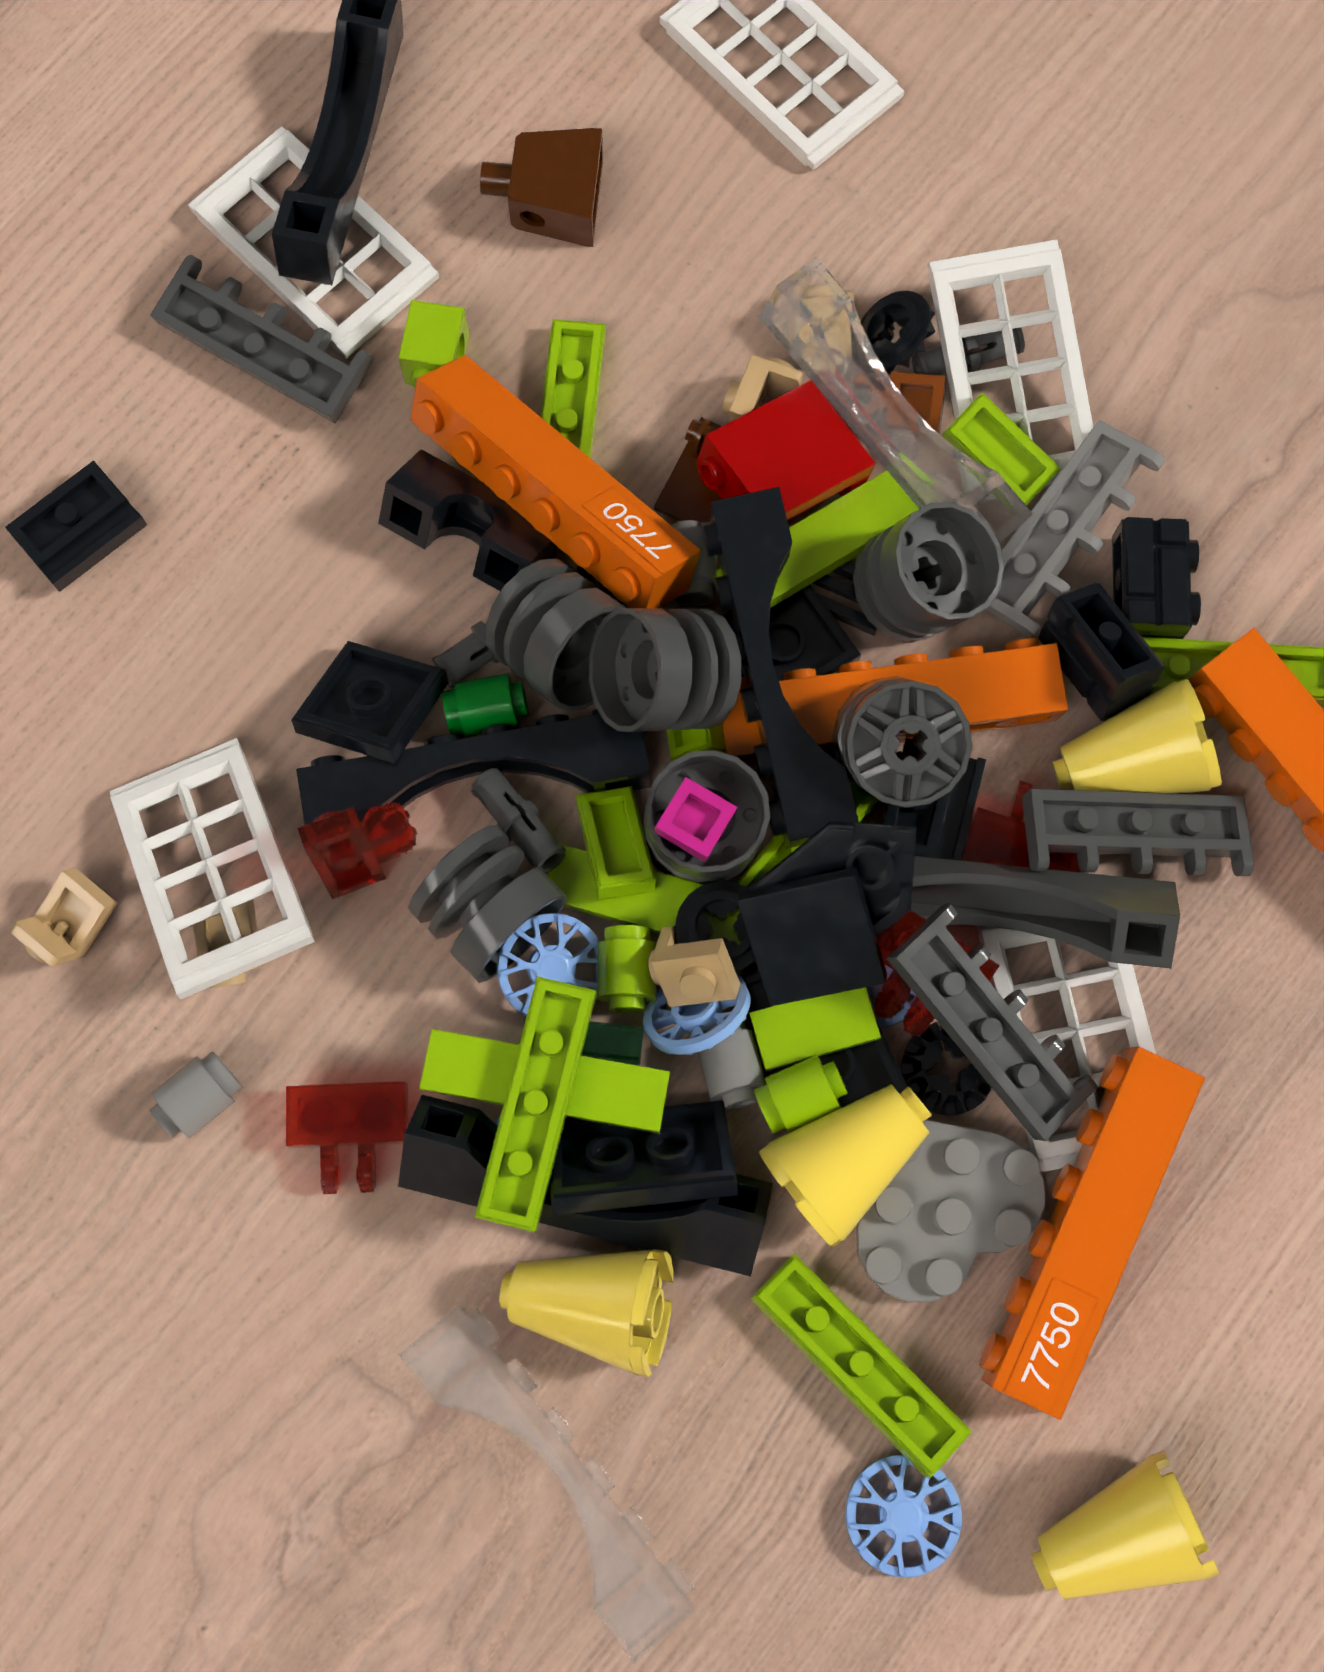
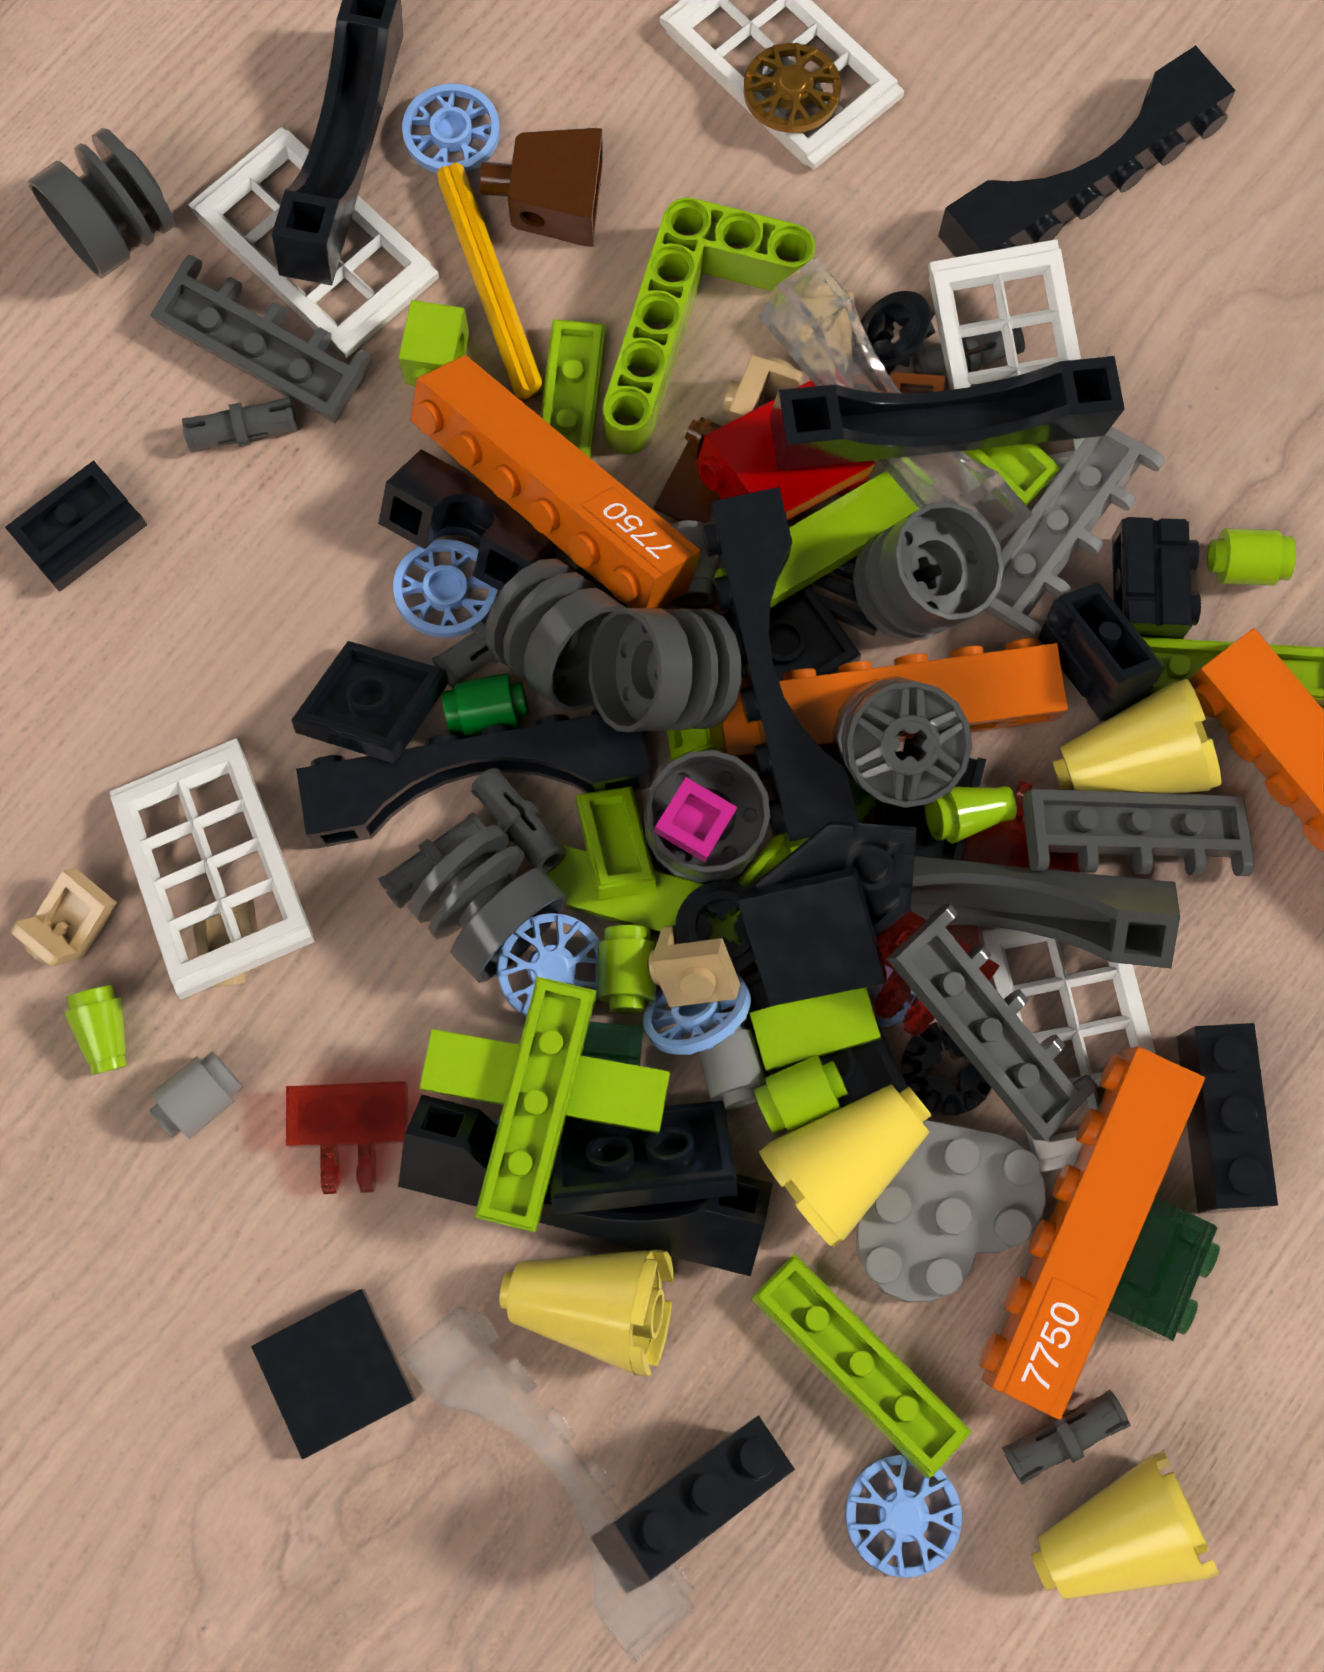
clear red hinge [297,801,418,899] -> none
none -> dark grey wheel [28,128,175,279]
none -> lime cone [64,985,127,1075]
none -> dark grey pin [182,397,298,453]
none -> black tile [251,1289,416,1460]
none -> dark grey pin [378,813,485,909]
none -> light blue wheel [393,539,497,638]
none -> light blue wheel [402,83,500,174]
none -> yellow axle [437,162,543,400]
none -> black brick [590,1415,795,1594]
none -> lime beam [603,197,815,455]
none -> pearl gold wheel [743,43,842,133]
none -> black arch [770,356,1125,470]
none -> lime cone [925,786,1017,844]
none -> black arch [938,45,1236,257]
none -> dark grey pin [1002,1390,1131,1485]
none -> clear green brick [1105,1197,1220,1341]
none -> black brick [1176,1023,1278,1213]
none -> lime brick [1207,528,1296,586]

